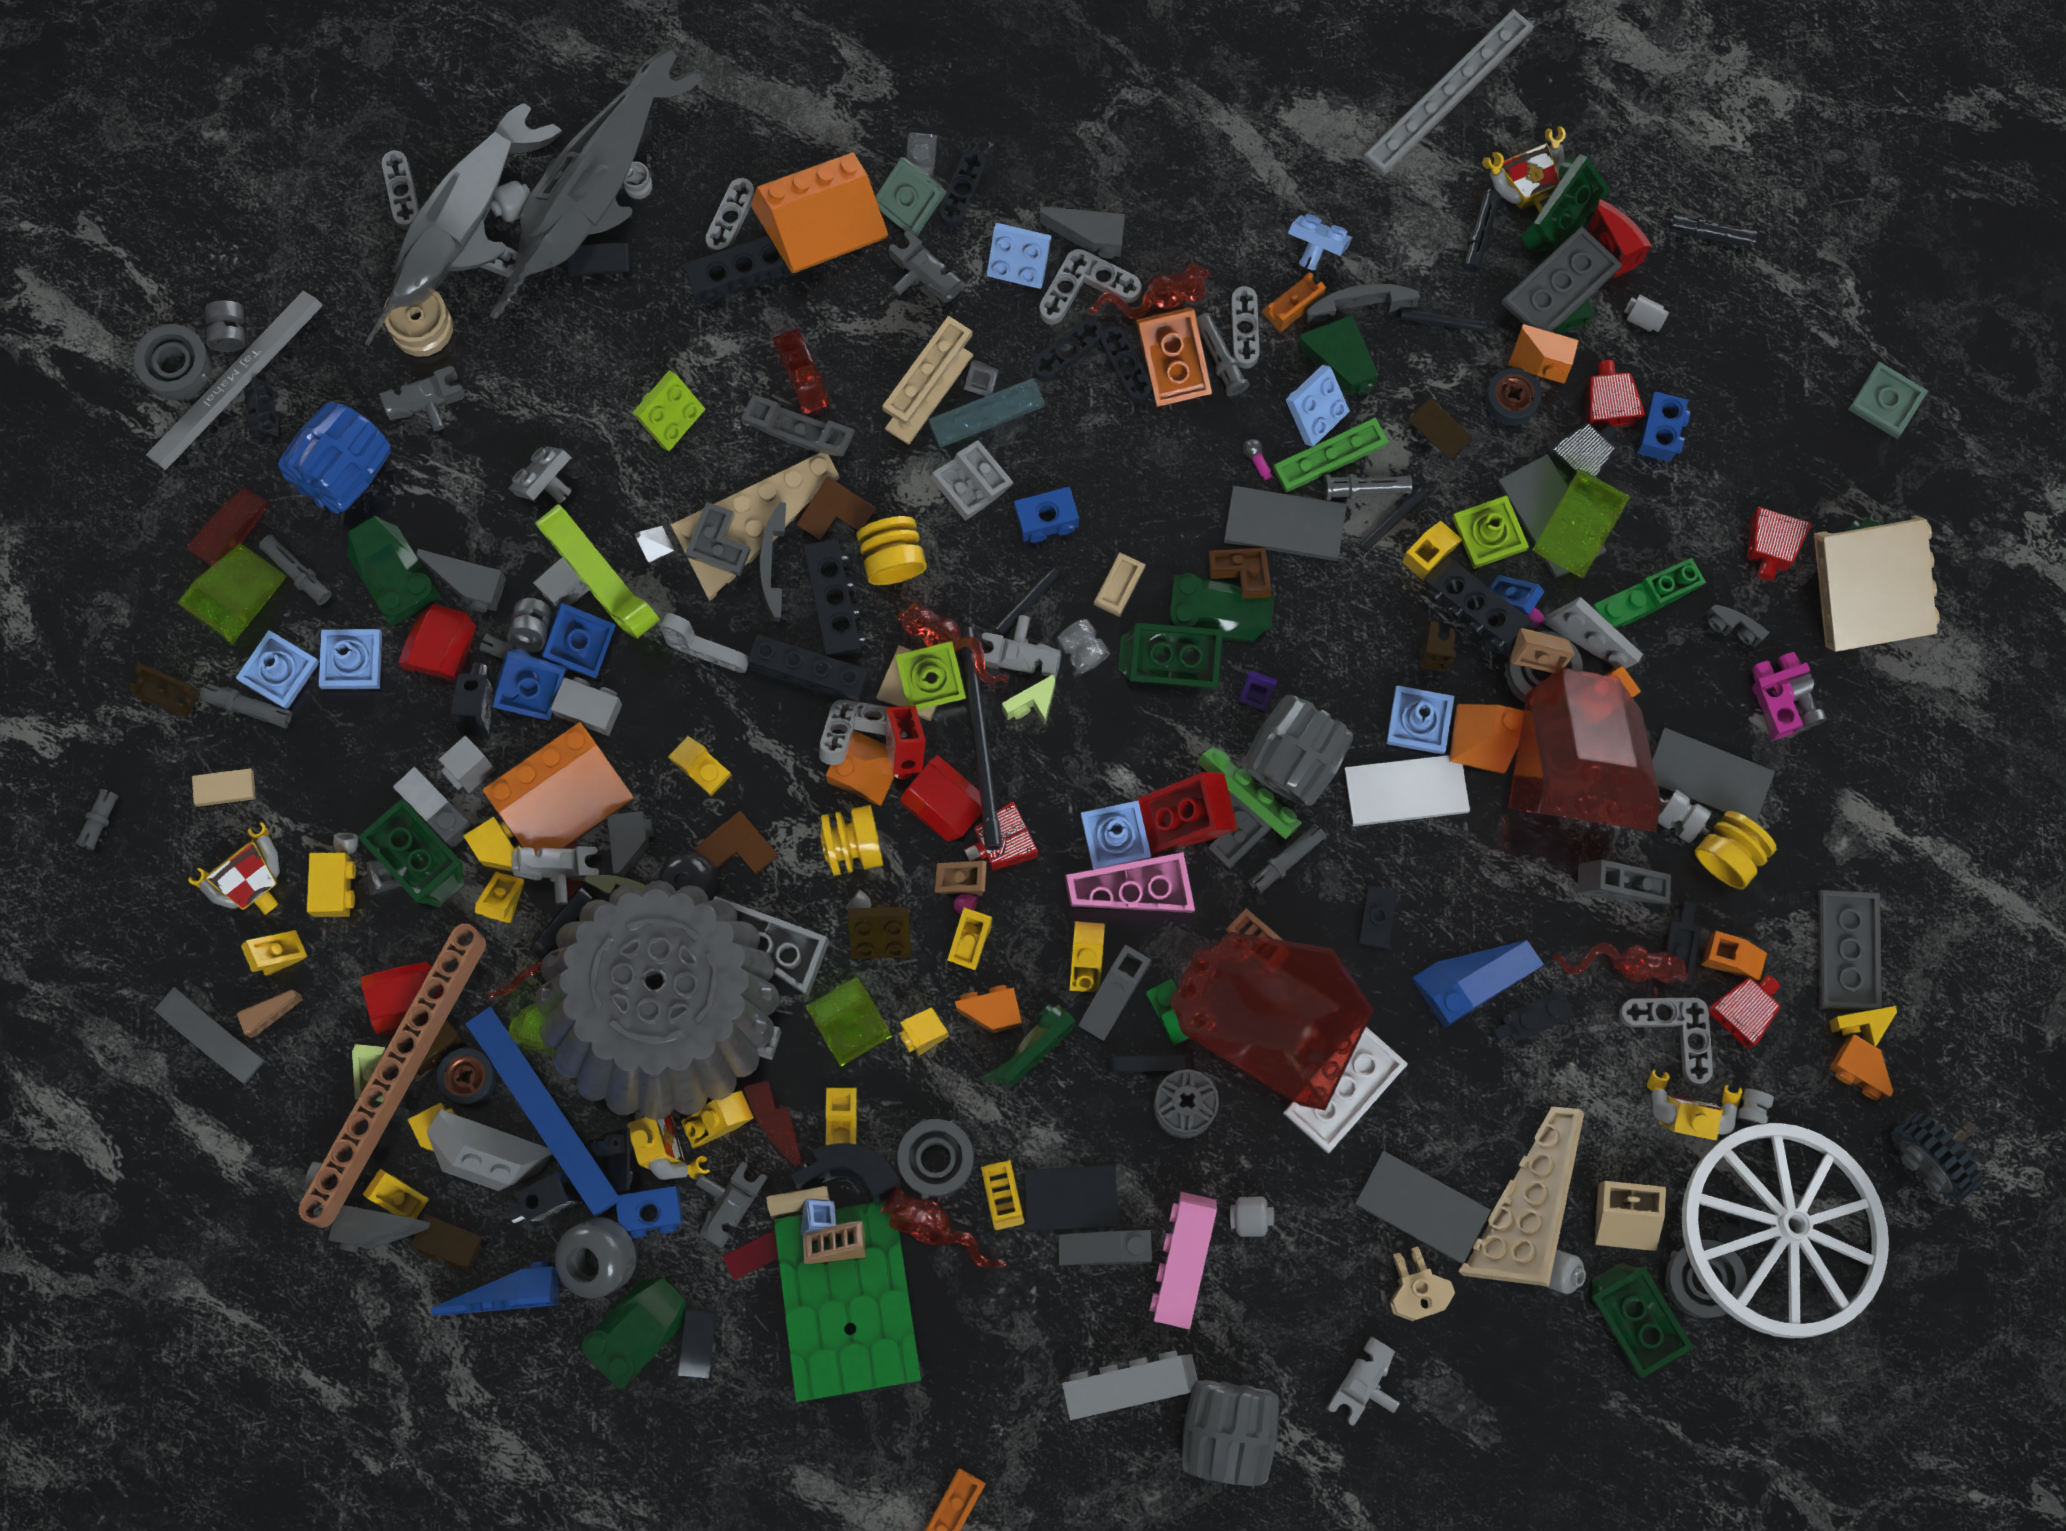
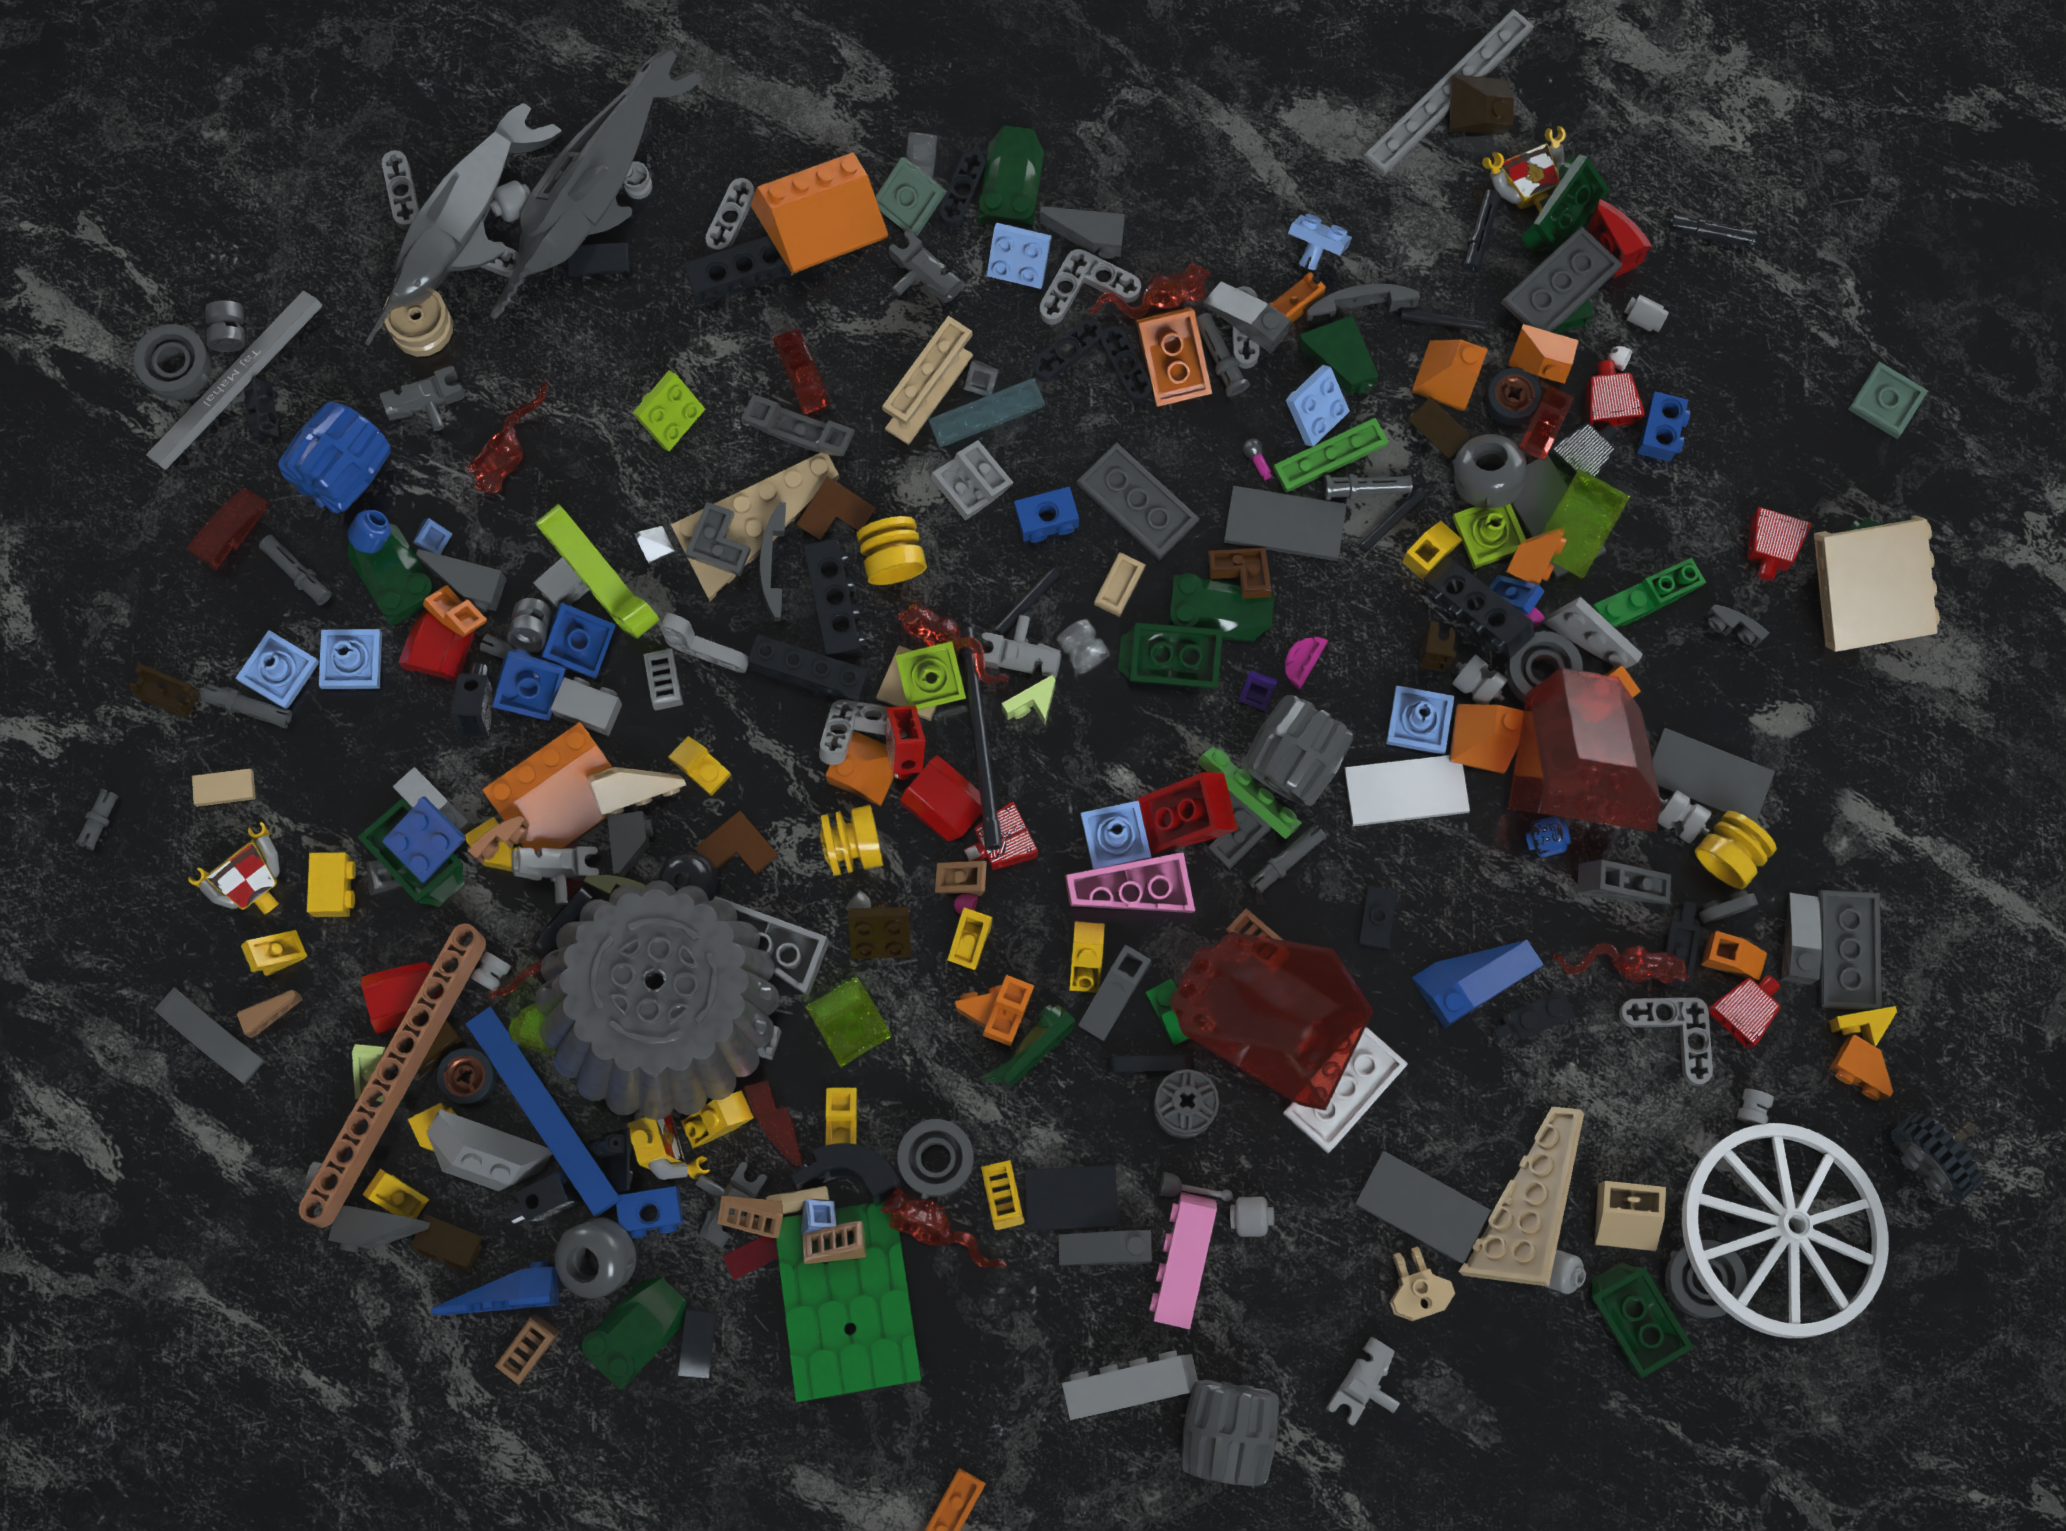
clear neon green slope [177,543,286,644] -> none
light grey hinge [333,833,358,856] -> none
light grey brick [438,735,495,793] -> none
yellow slope [475,872,524,923] -> none
light grey plate [509,446,572,503] -> none
yellow slope [899,1008,949,1056] -> none
medium nougat slope [1510,628,1575,675] -> none
torso [1647,1070,1742,1140] -> none
dark pink hips [1752,652,1827,741] -> none
none -> blue head [347,510,391,553]
none -> blue piece [382,797,466,883]
none -> medium blue slope [413,518,452,555]
none -> orange slope [423,585,487,637]
none -> clear red animal [467,382,549,494]
none -> nougat slope [468,816,530,864]
none -> light grey wheel [470,951,511,992]
none -> medium nougat slope [495,1314,560,1385]
none -> tan slope [587,767,686,816]
none -> light grey slope [644,648,683,711]
none -> medium nougat slope [717,1196,783,1238]
none -> dark green slope [977,125,1044,230]
none -> orange slope [983,975,1034,1046]
none -> dark grey tile [1077,442,1199,560]
none -> hinge [1159,1172,1233,1202]
none -> dark grey slope [1203,281,1291,354]
none -> dark pink tile [1285,637,1328,691]
none -> orange slope [1411,340,1488,411]
none -> dark brown slope [1449,75,1514,135]
none -> light grey wheel [1452,655,1508,705]
none -> dark grey piece [1453,434,1526,508]
none -> orange slope [1506,527,1567,585]
none -> clear red slope [1518,386,1575,461]
none -> blue head [1526,816,1571,858]
none -> white hinge [1608,346,1632,371]
none -> dark grey plate [1698,890,1759,925]
none -> dark grey slope [1780,893,1822,985]

